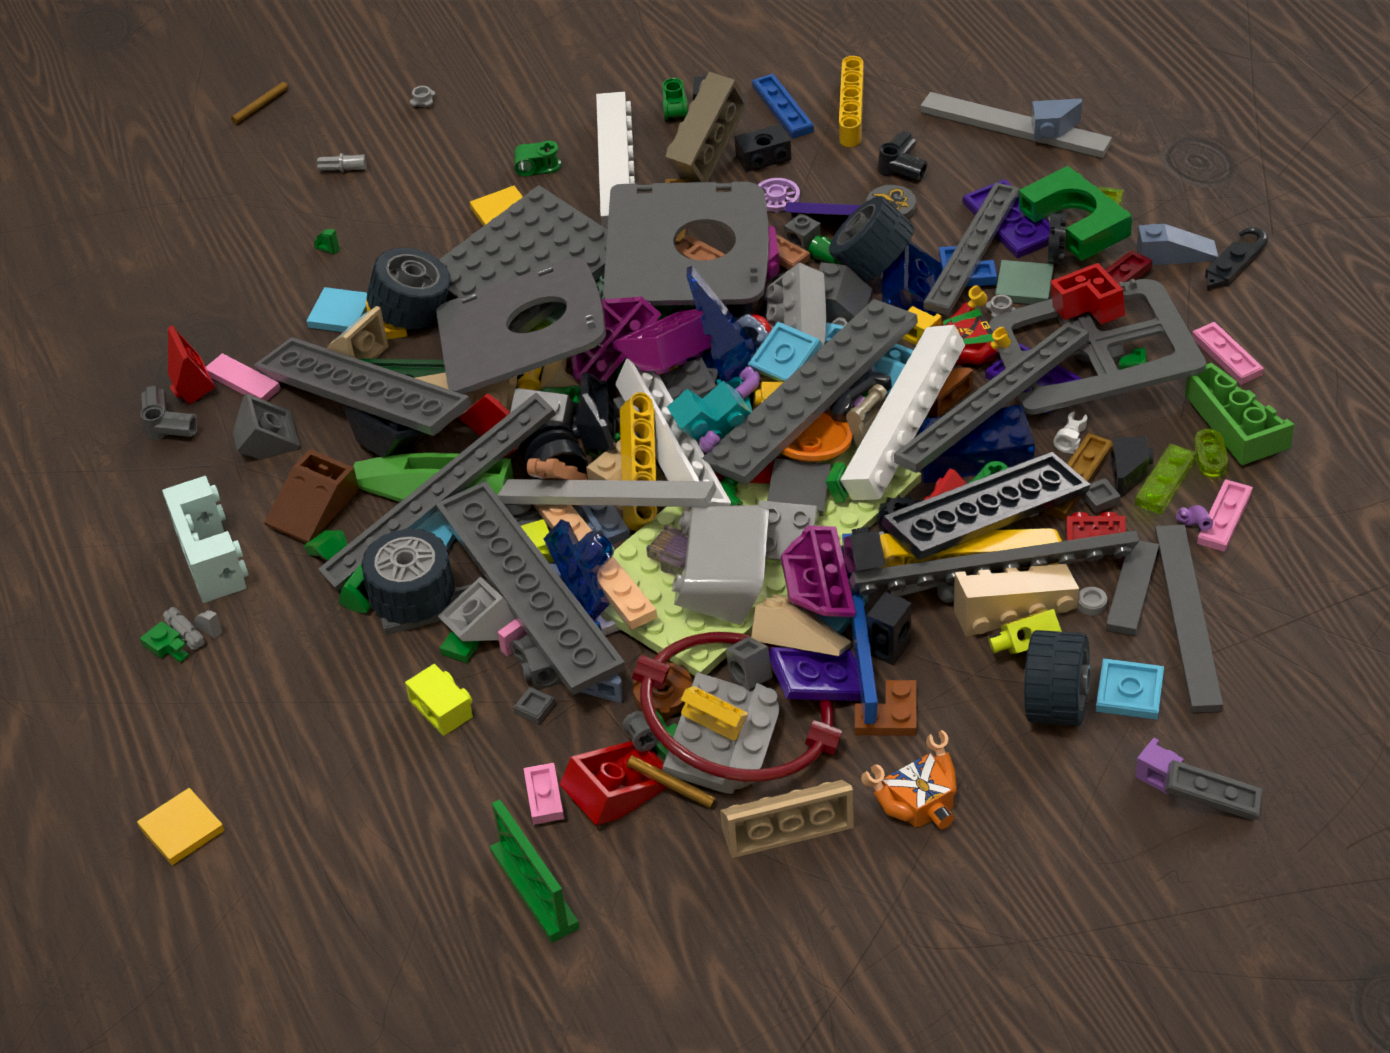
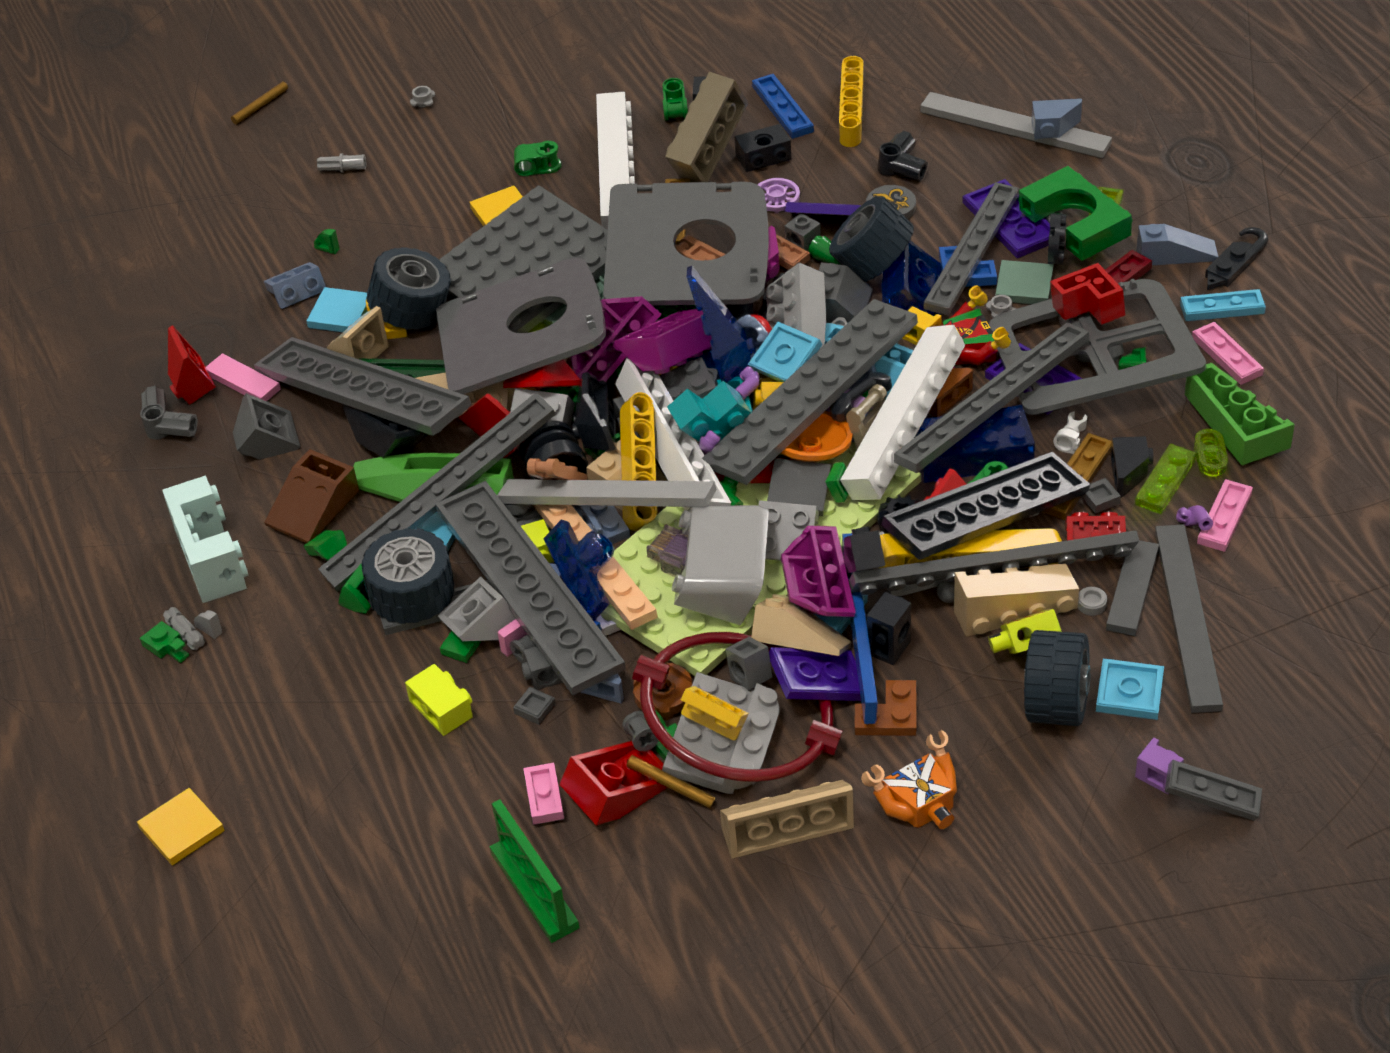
none -> sand blue bracket [264,262,326,308]
none -> red slope [503,359,581,388]
none -> medium azure tile [1180,289,1266,321]

